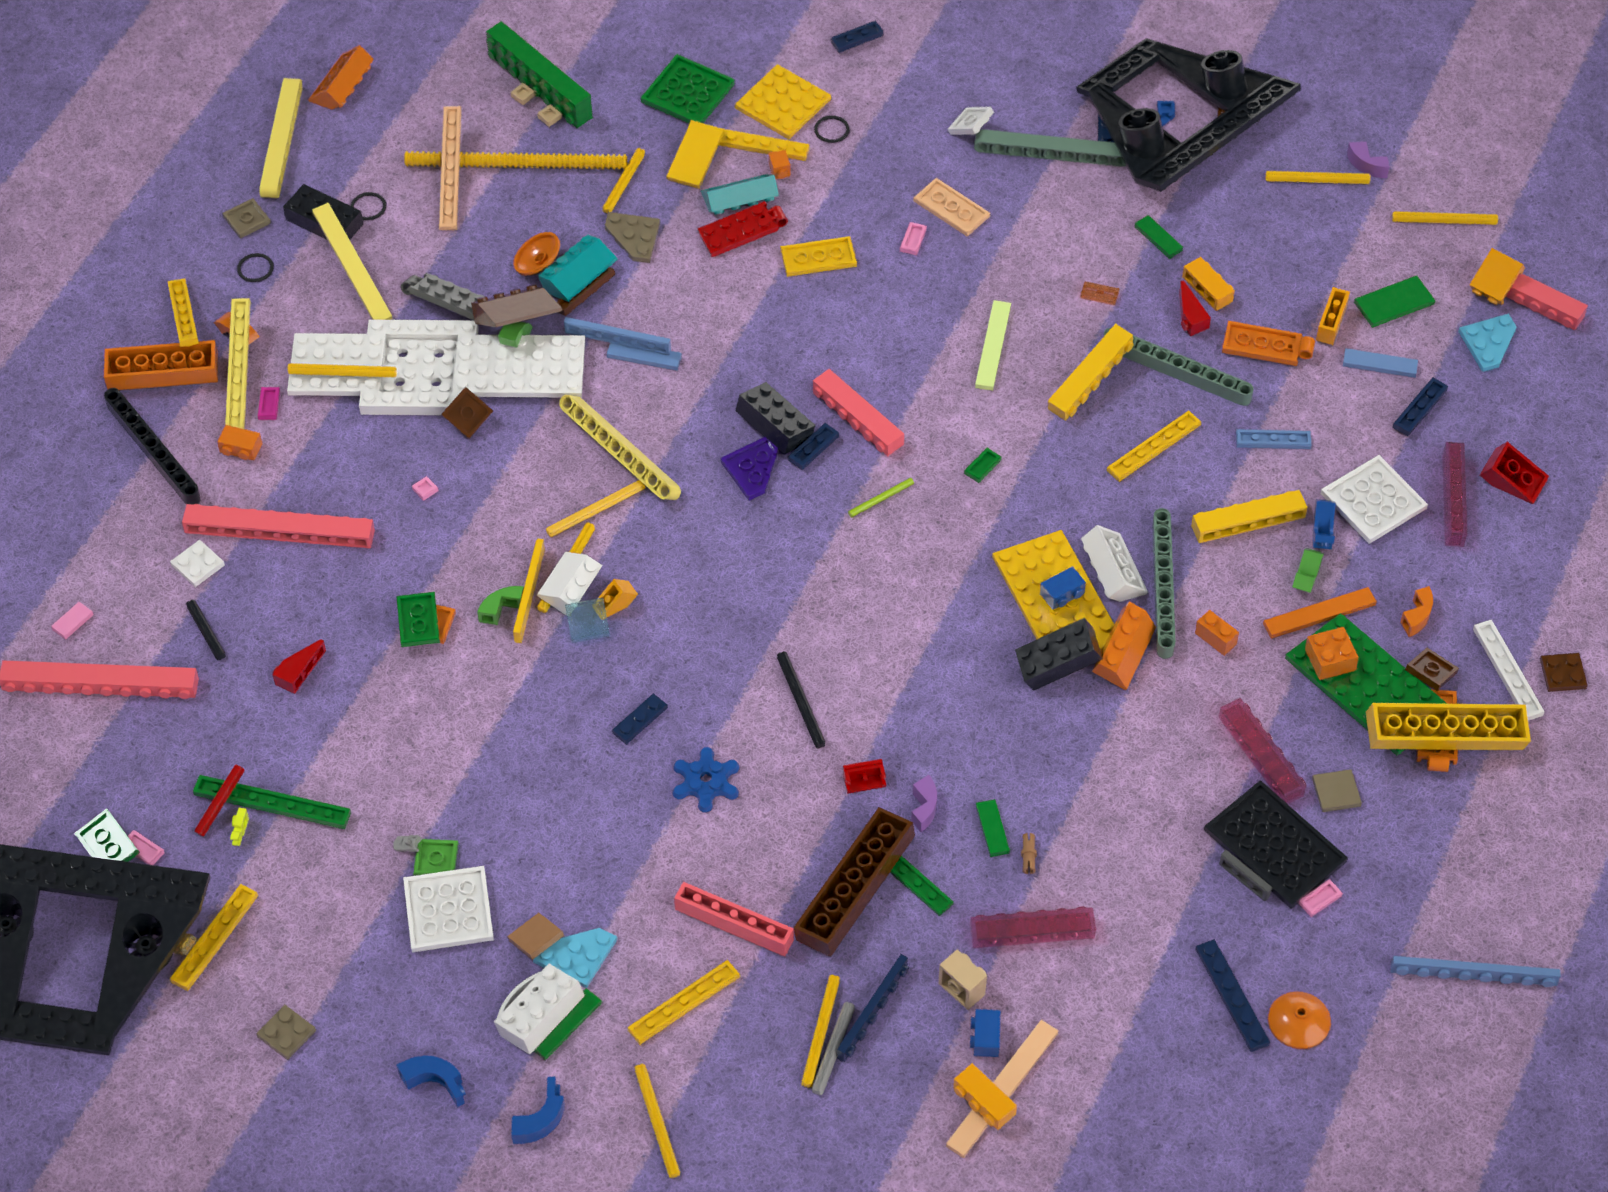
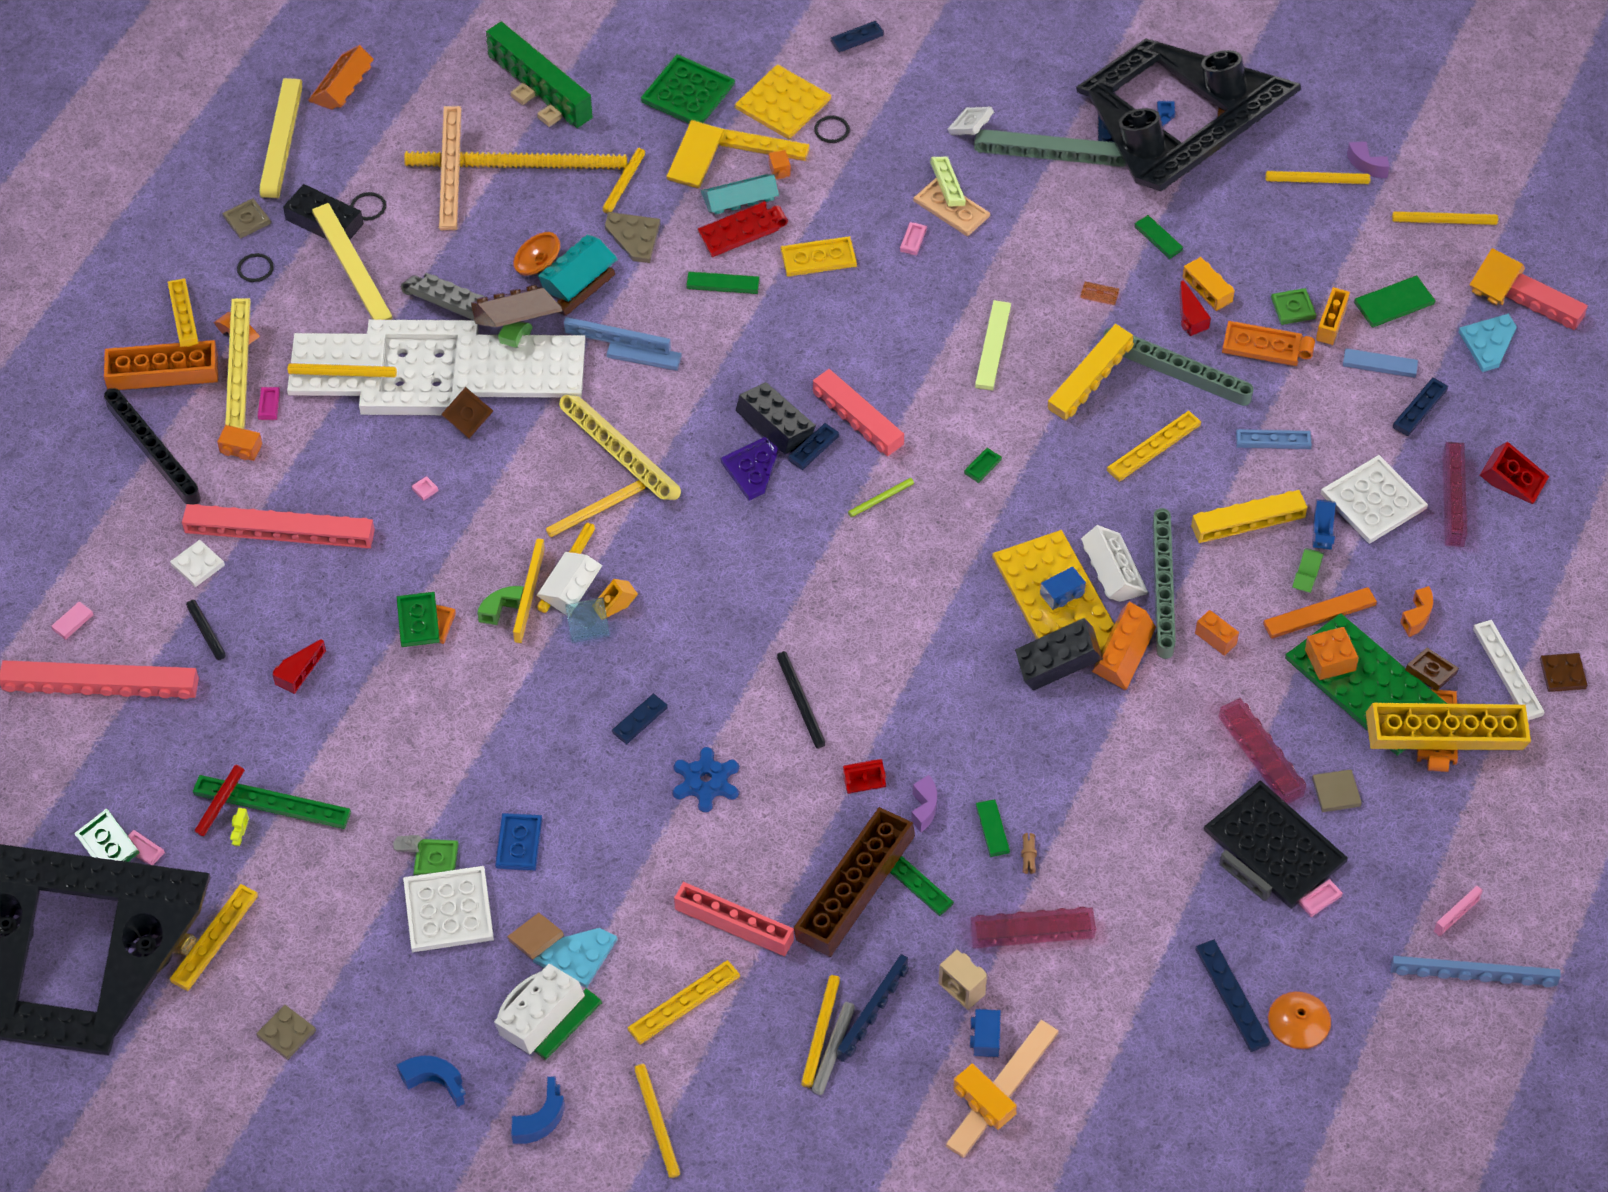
none -> blue tile [495,813,542,871]
none -> green tile [686,271,760,294]
none -> yellowish green tile [930,157,966,206]
none -> bright green tile [1271,288,1316,325]
none -> bright pink tile [1434,886,1482,936]

